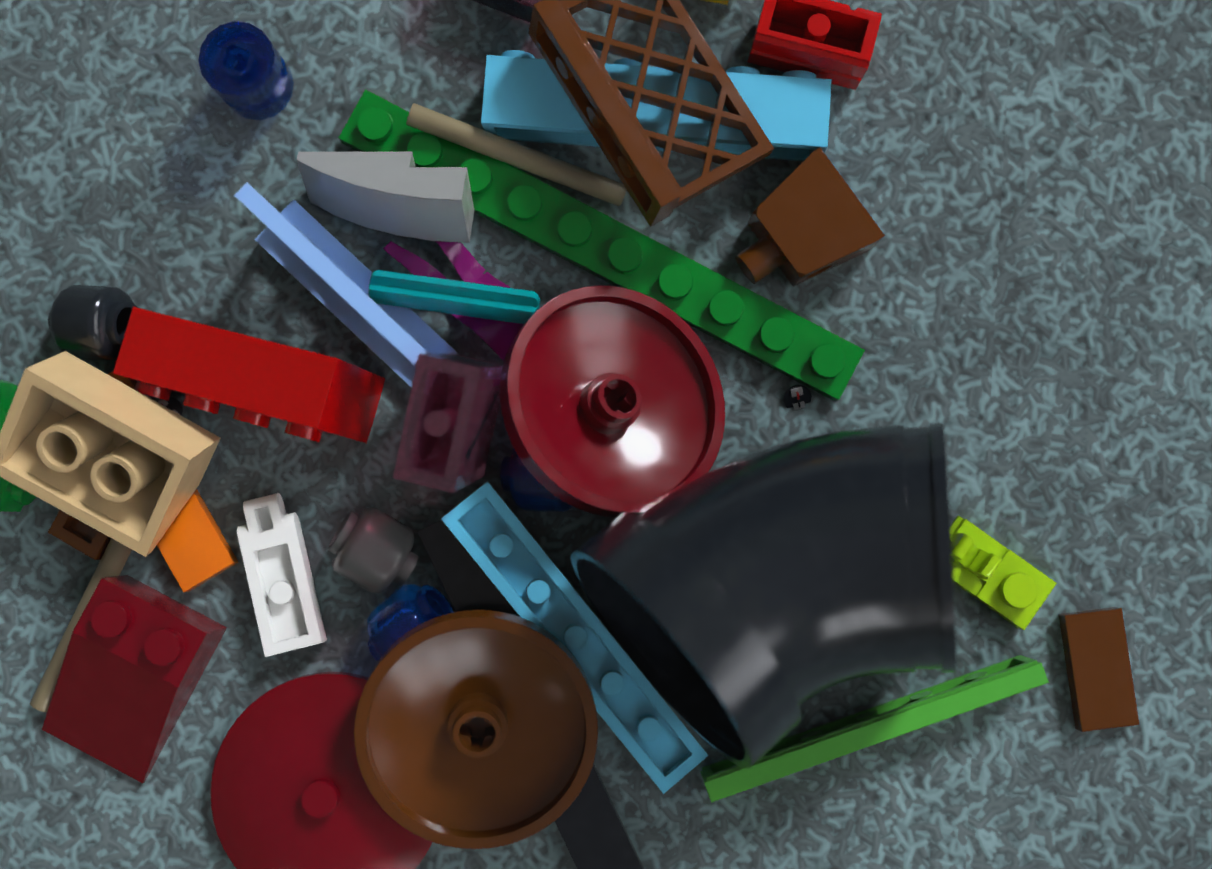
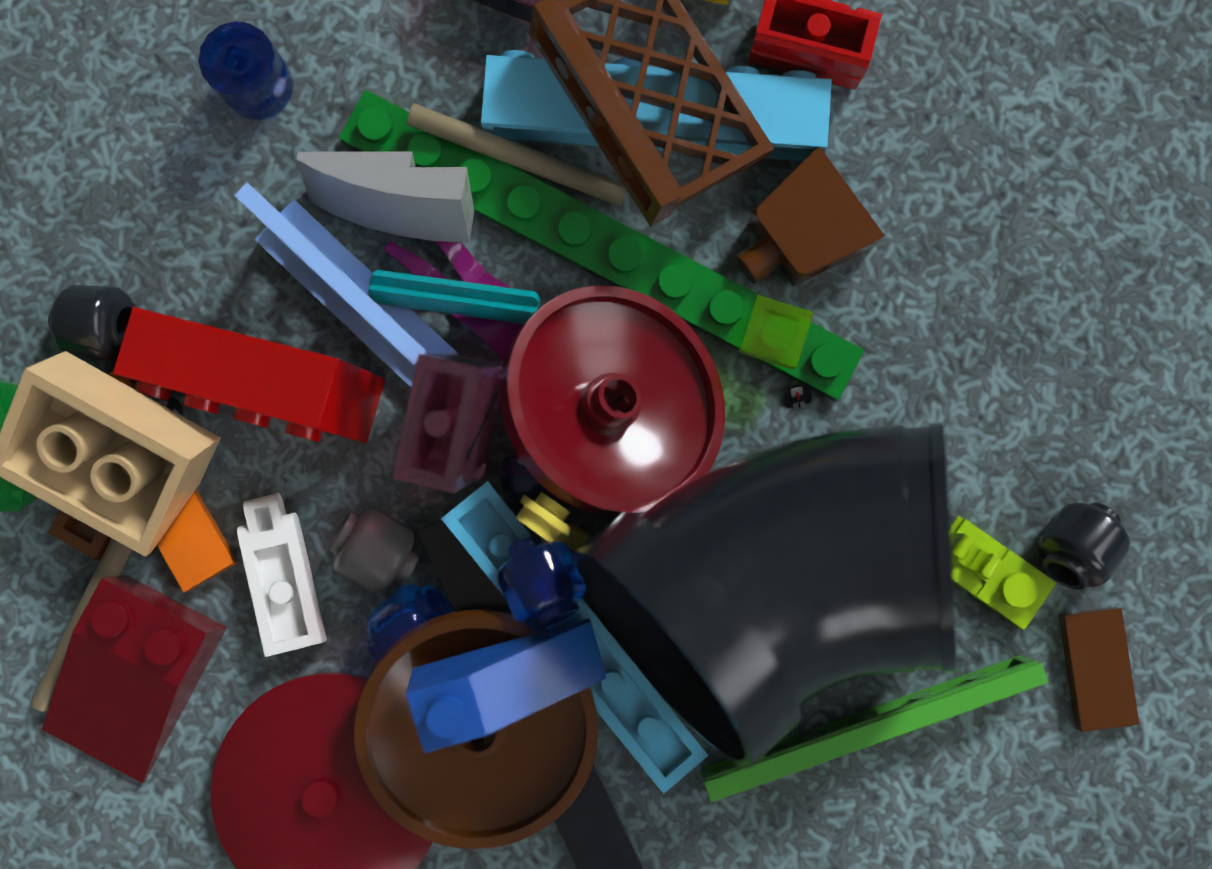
none -> blue slope [406,618,607,753]
none -> clear blue head [497,535,587,631]
none -> light yellow plate [516,492,592,551]
none -> clear neon green tile [738,295,814,370]
none -> black head [1038,503,1130,590]

